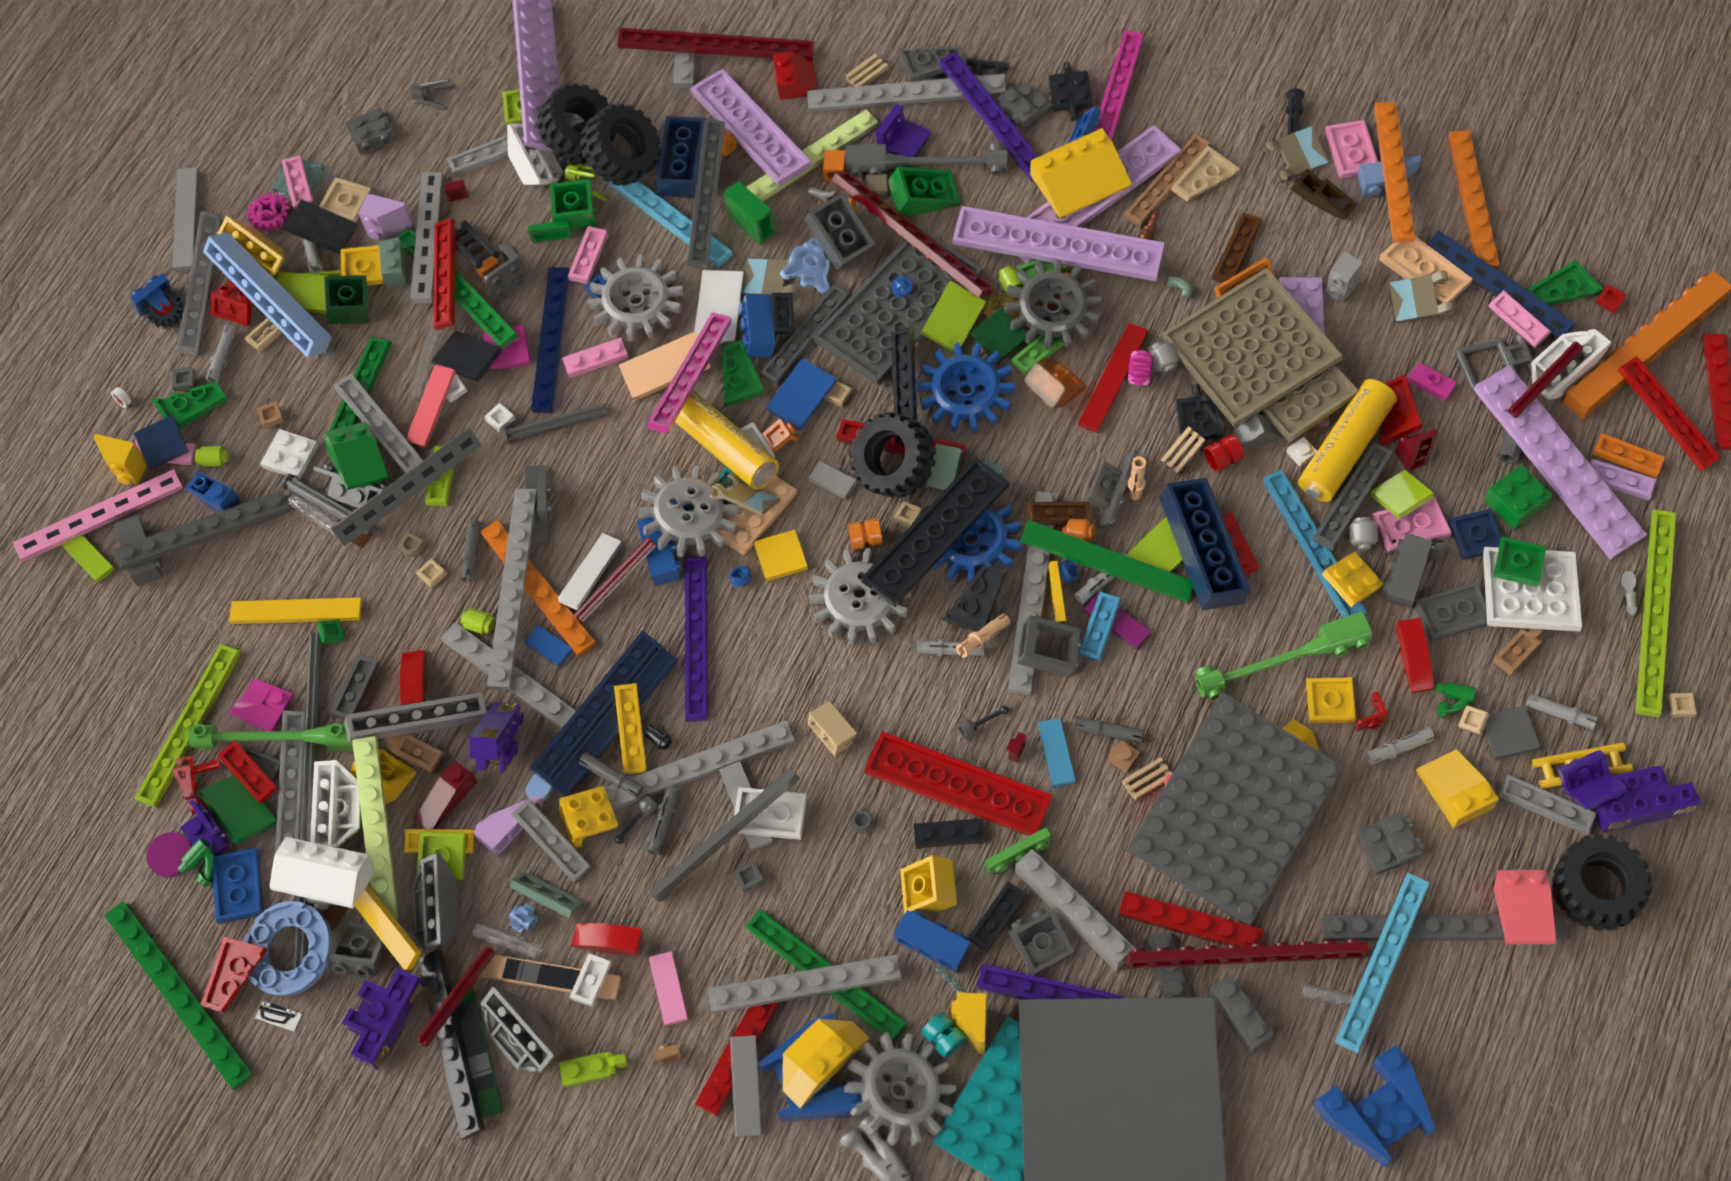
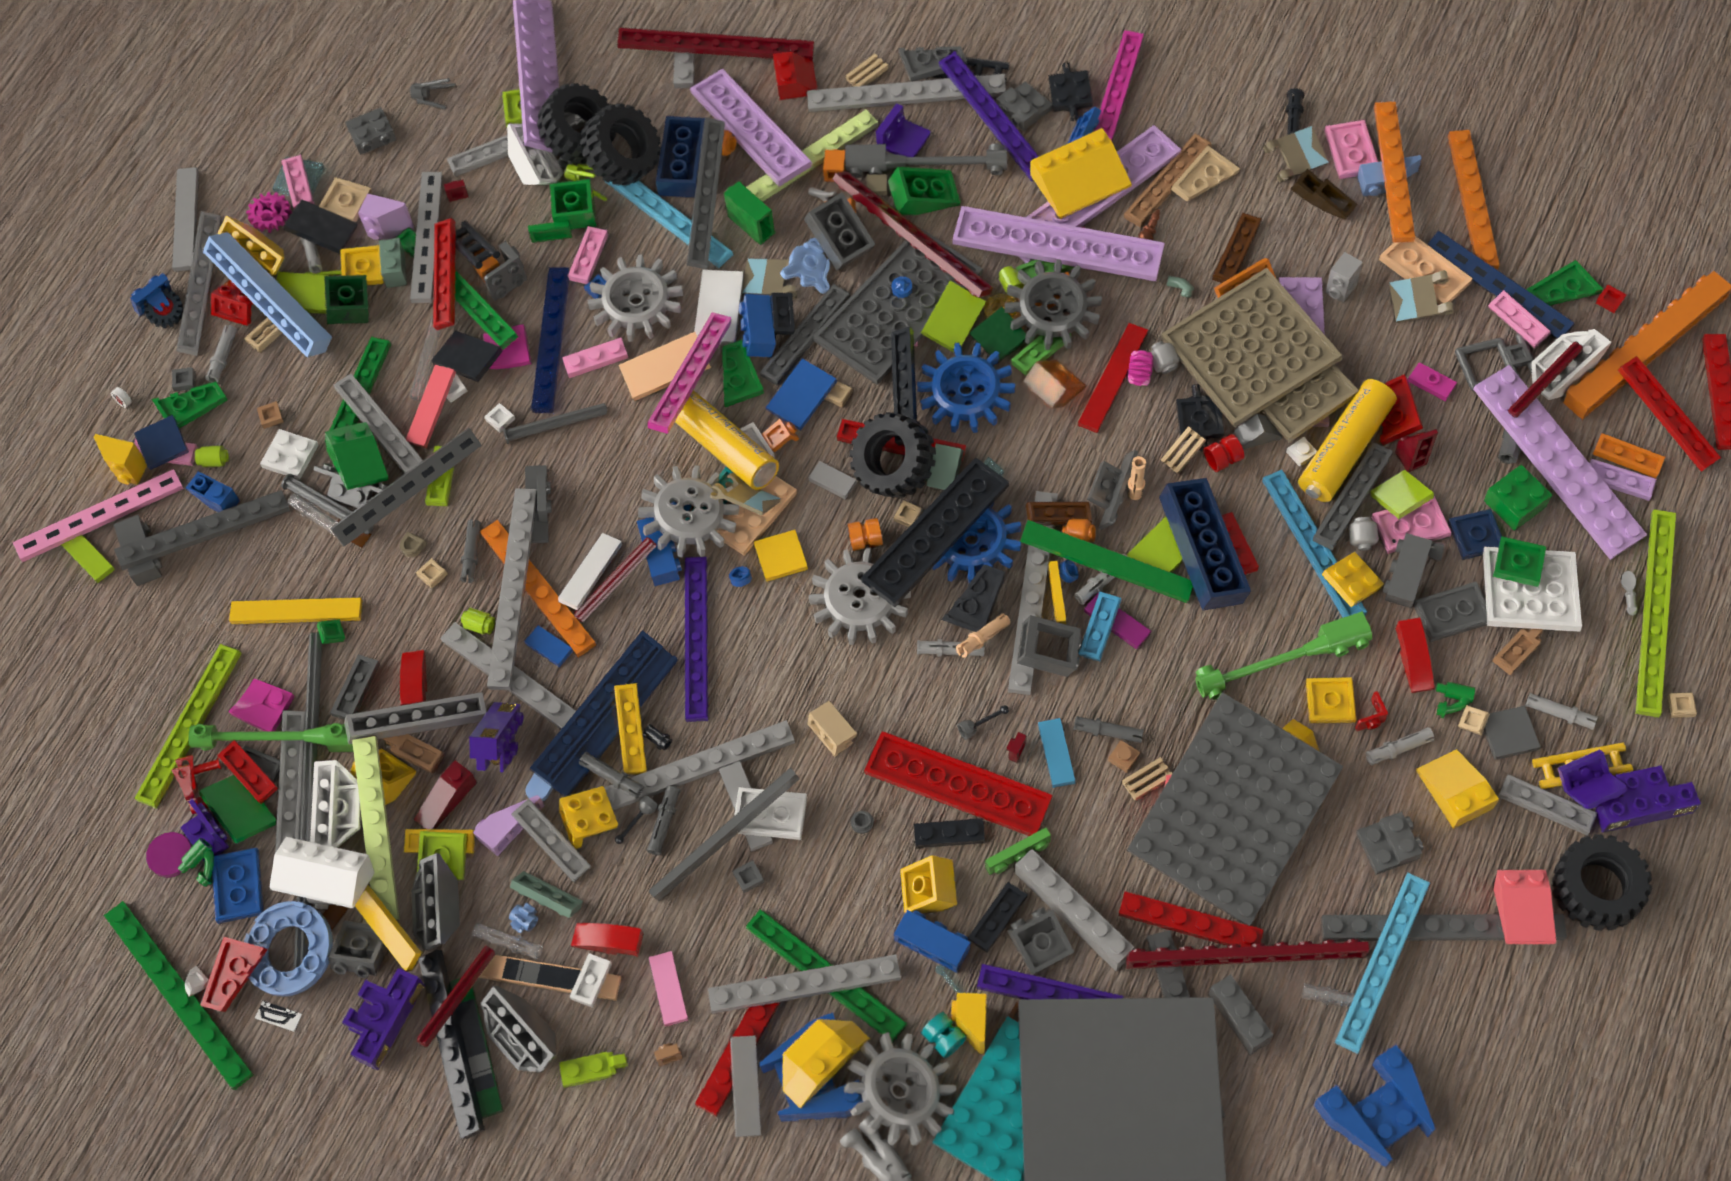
none -> white tile [185,966,209,997]

